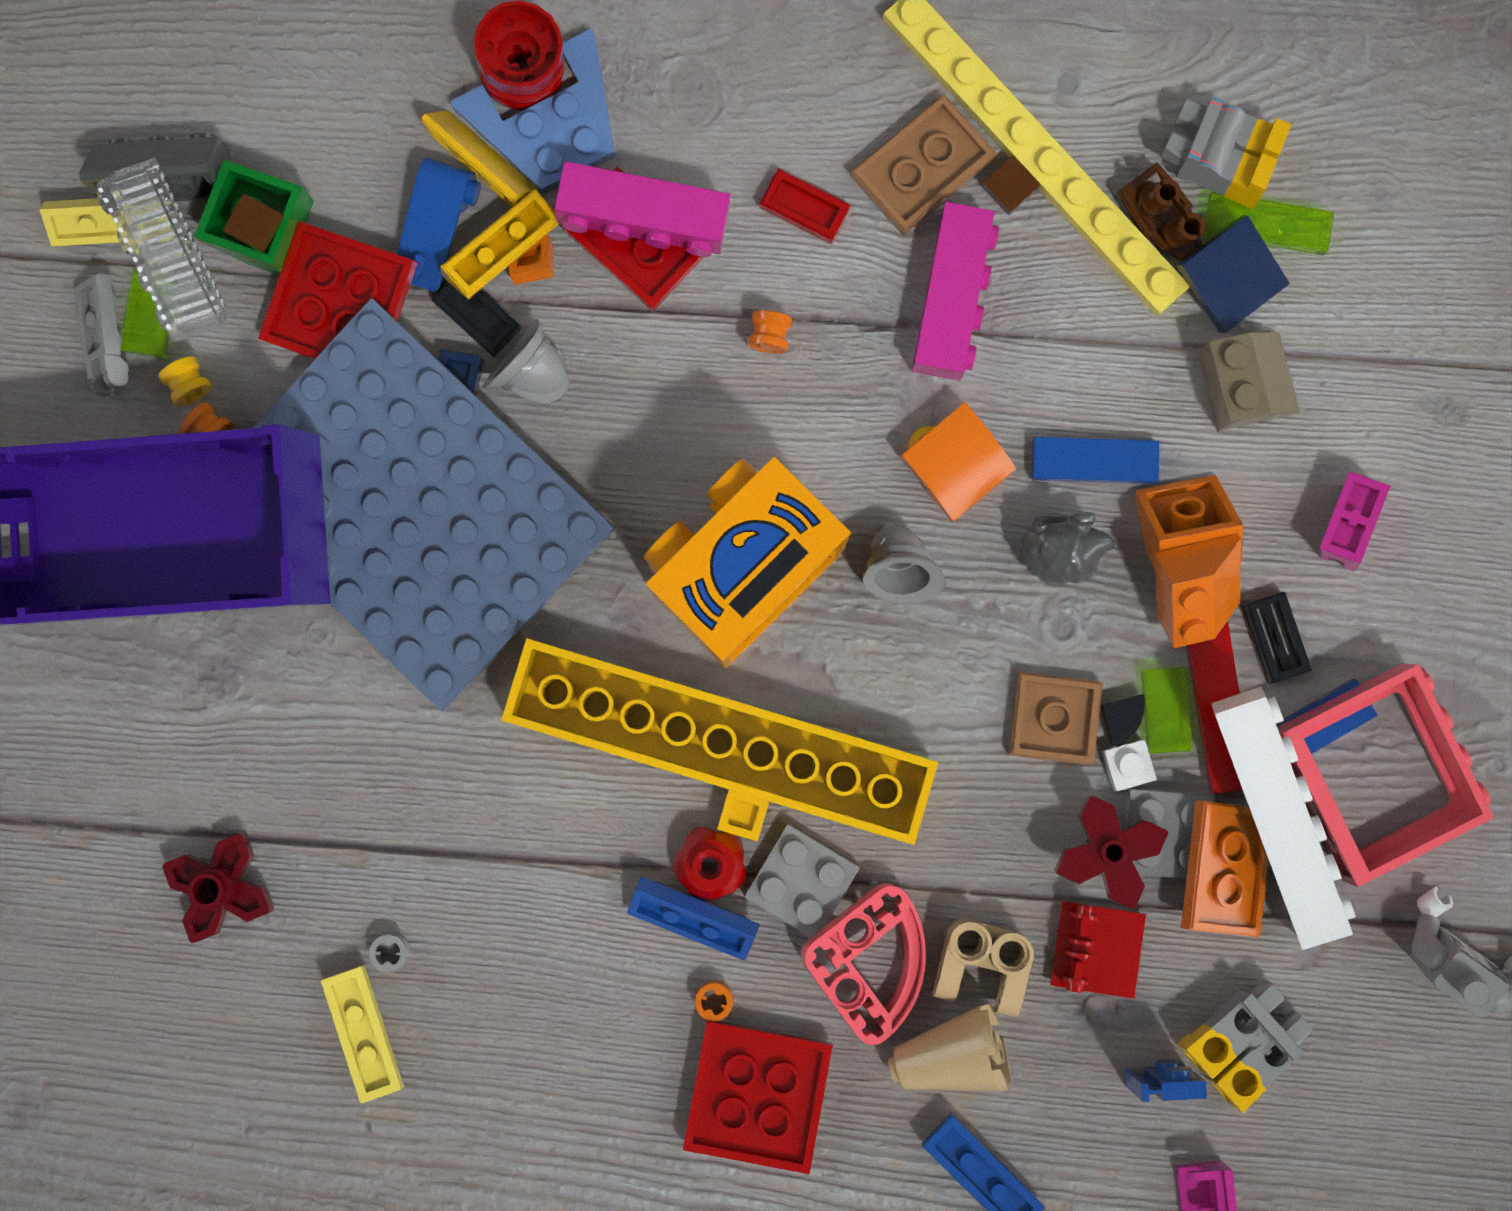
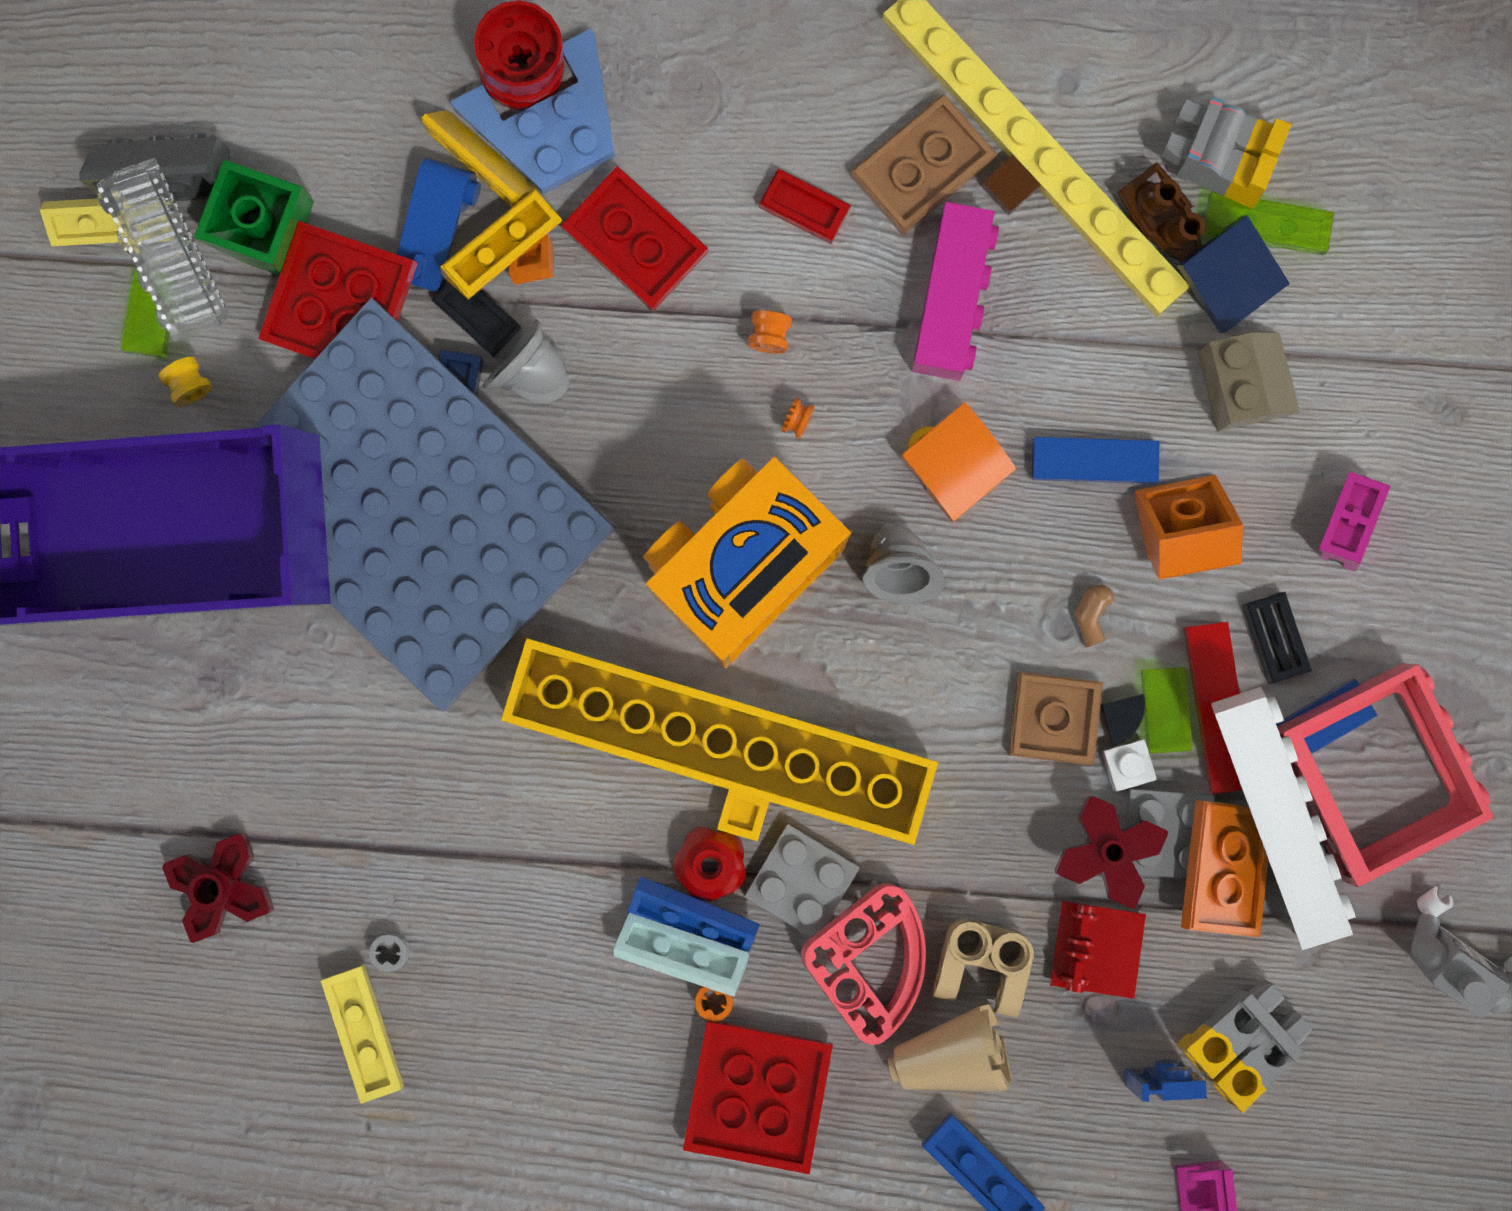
light grey hinge [74,273,129,398] -> none
orange wheel [179,402,234,434] -> none
reddish brown tile [223,193,284,254] -> none
dark pink brick [554,161,731,257] -> none
dark grey animal [1021,512,1115,585] -> none
orange slope [1155,533,1241,648] -> none
none -> light aqua plate [614,913,749,997]
none -> orange bush [781,397,815,440]
none -> medium nougat arm [1074,585,1114,648]

